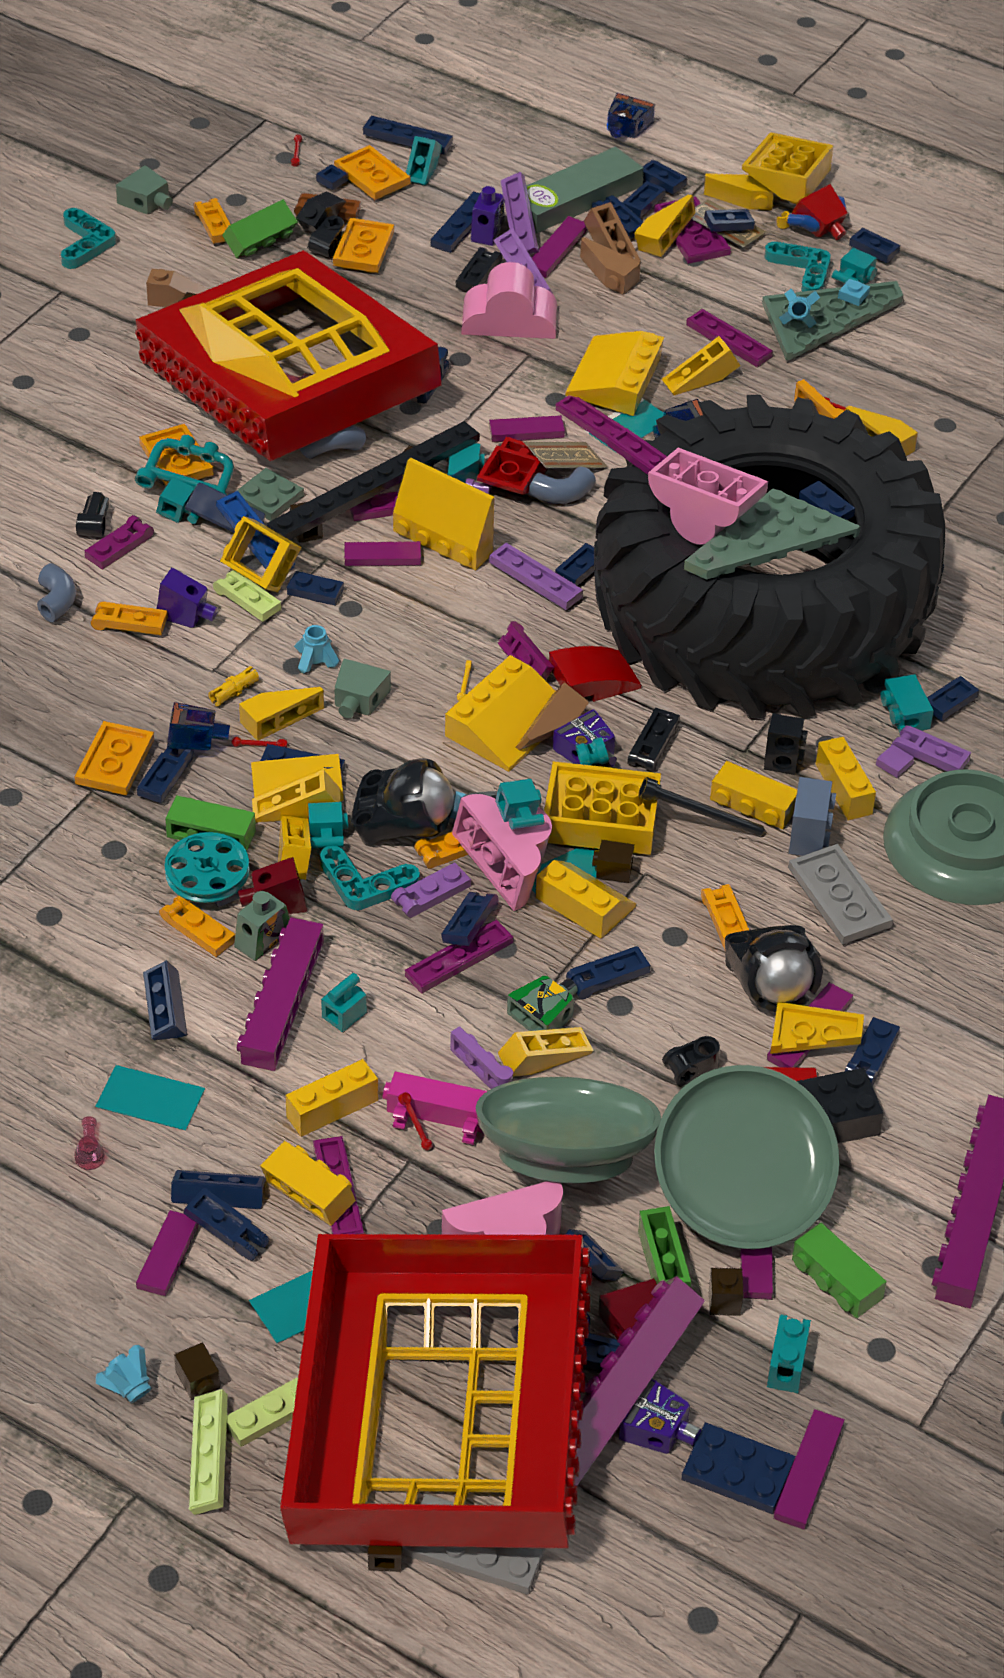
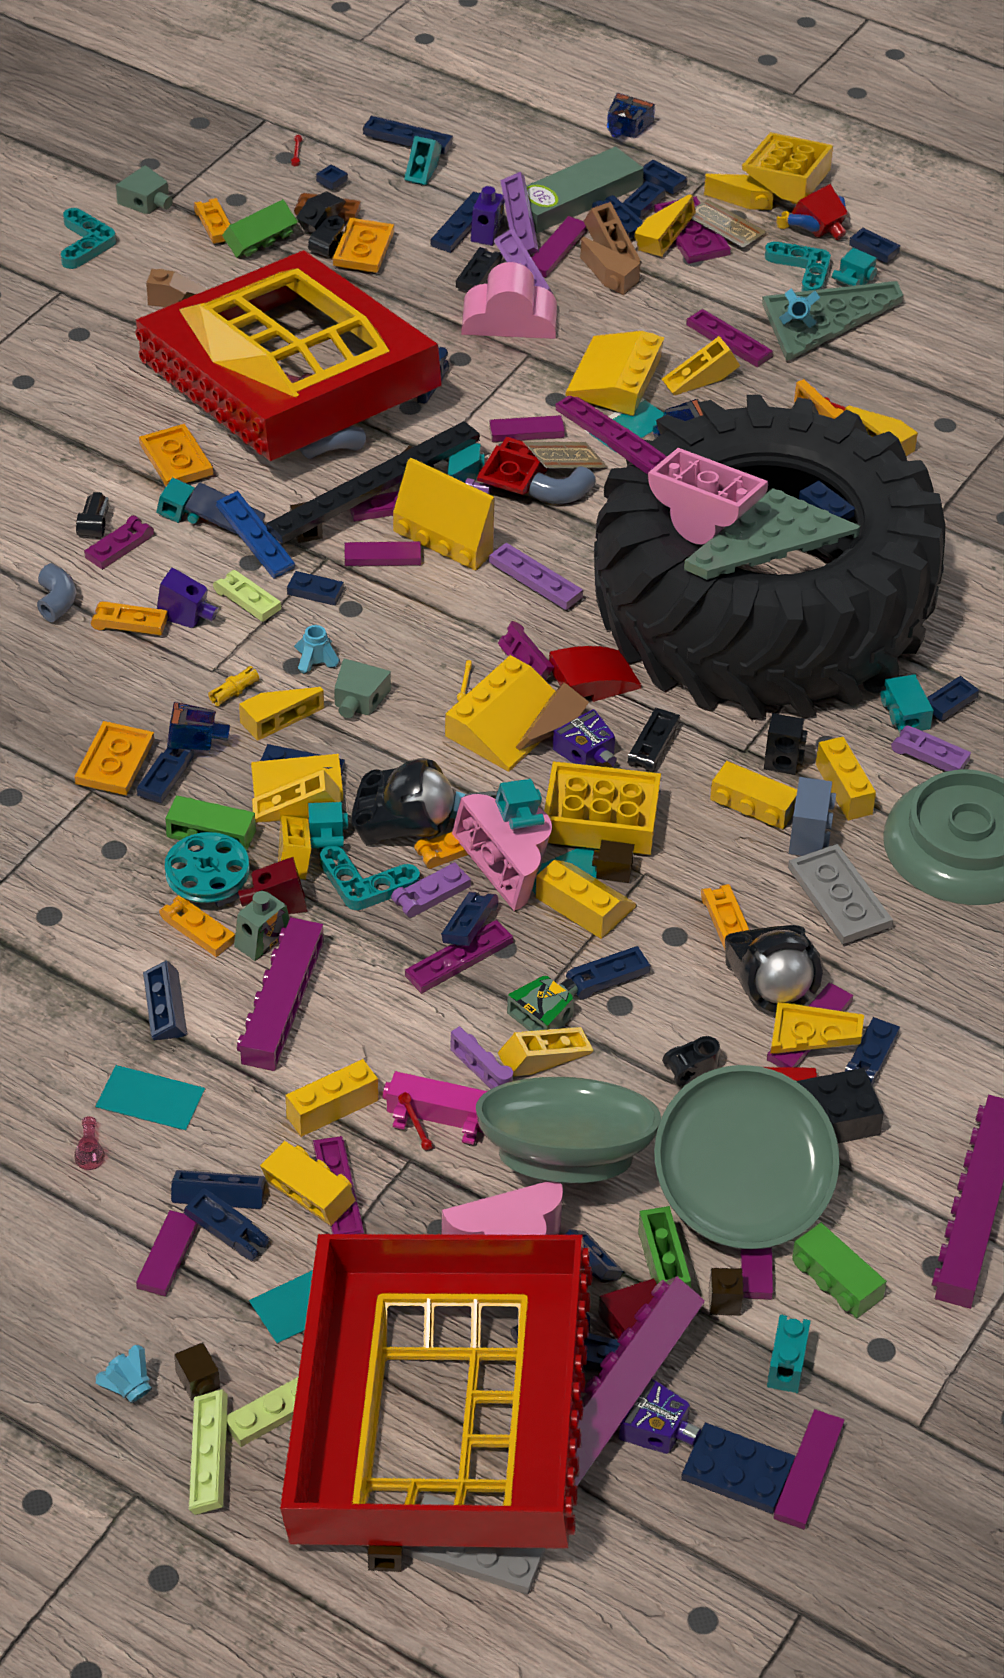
teal bar [135,435,234,495] -> none
yellow window [220,516,302,593] -> none
red hinge [231,736,287,748] -> none
sand green plate [235,468,304,521] -> none
teal brick [321,973,367,1033] -> none
light orange plate [334,145,411,200] -> none
dark blue plate [555,543,594,586] -> none
teal wheel [575,737,610,766] -> none
black piece [638,777,765,836] -> none
dark blue plate [704,209,755,232] -> none
medium azure plate [838,279,870,306] -> none
medium lavender tile [876,744,914,778] -> none

